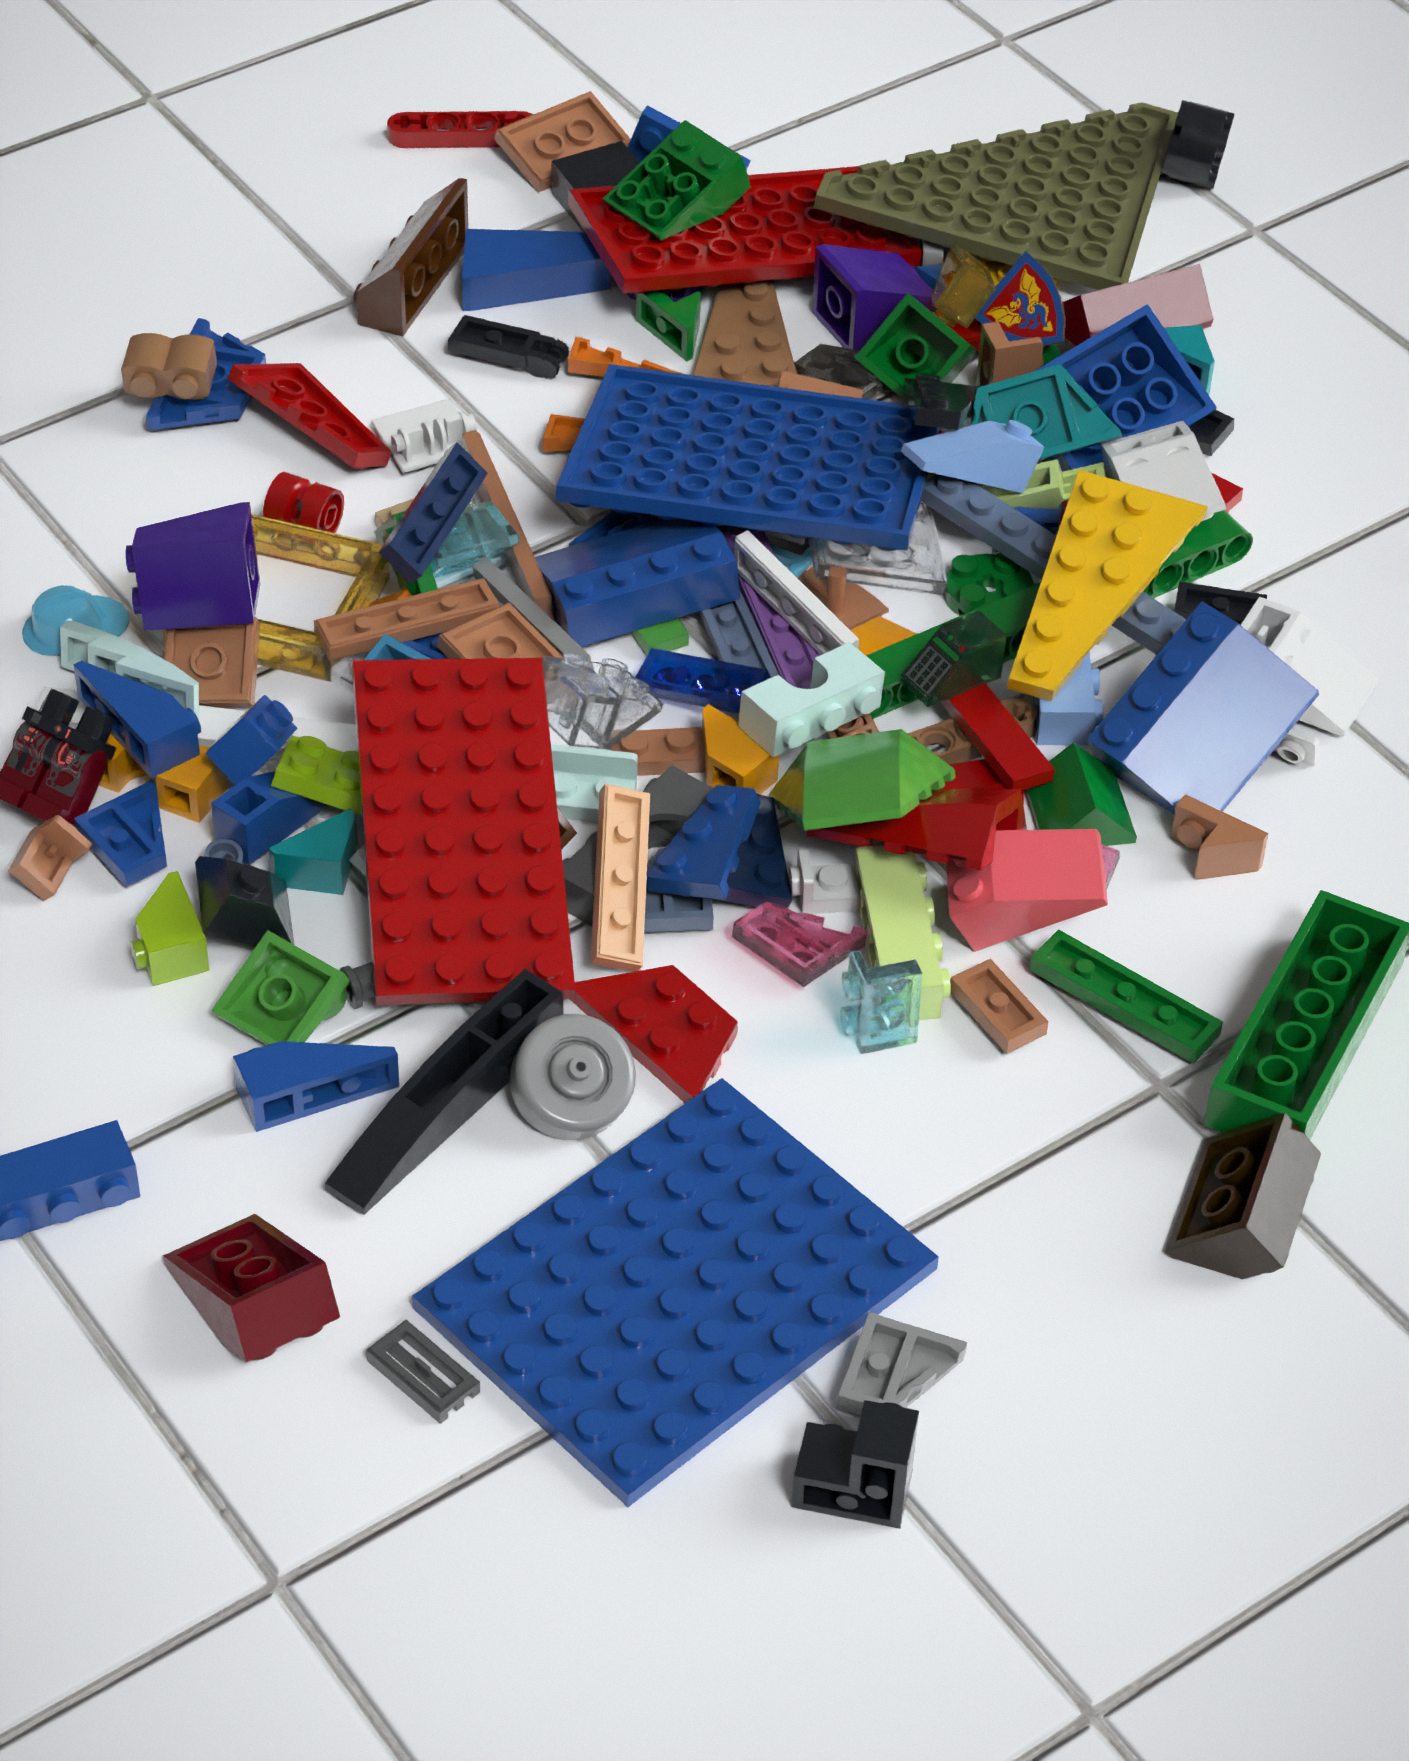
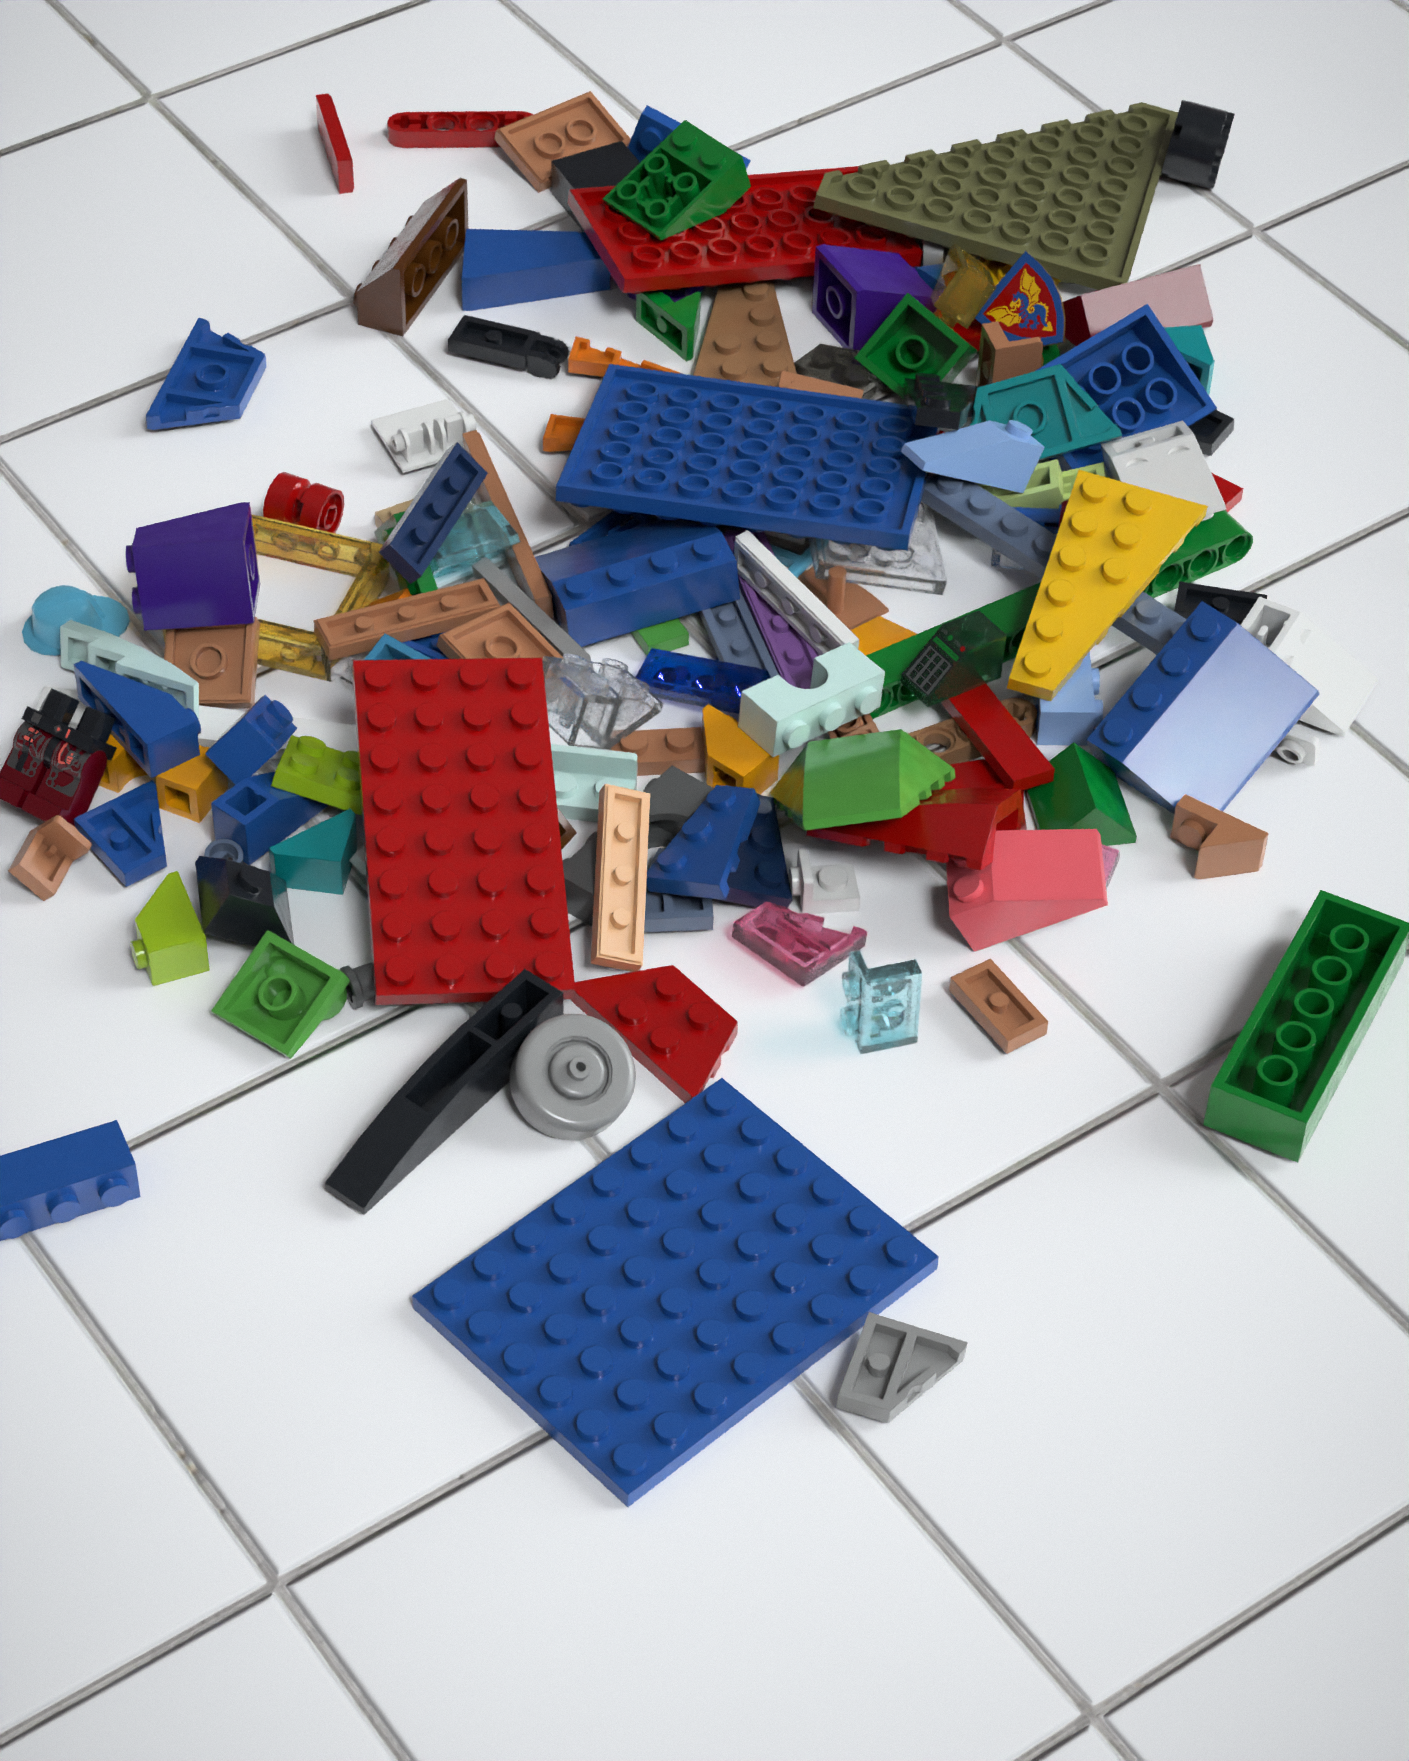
medium nougat brick [121,333,217,400] -> none
dark red slope [163,1214,341,1363] -> none
red wing [228,363,392,470] -> none
blue slope [233,1041,400,1132] -> none
dark grey tile [366,1319,480,1424] -> none
black brick [791,1400,919,1529] -> none
yellowish green brick [854,845,951,1023] -> none
green plate [944,553,1034,615] -> none
green plate [1029,929,1223,1064] -> none
dark brown slope [1165,1113,1321,1280] -> none
none -> red tile [316,93,354,194]

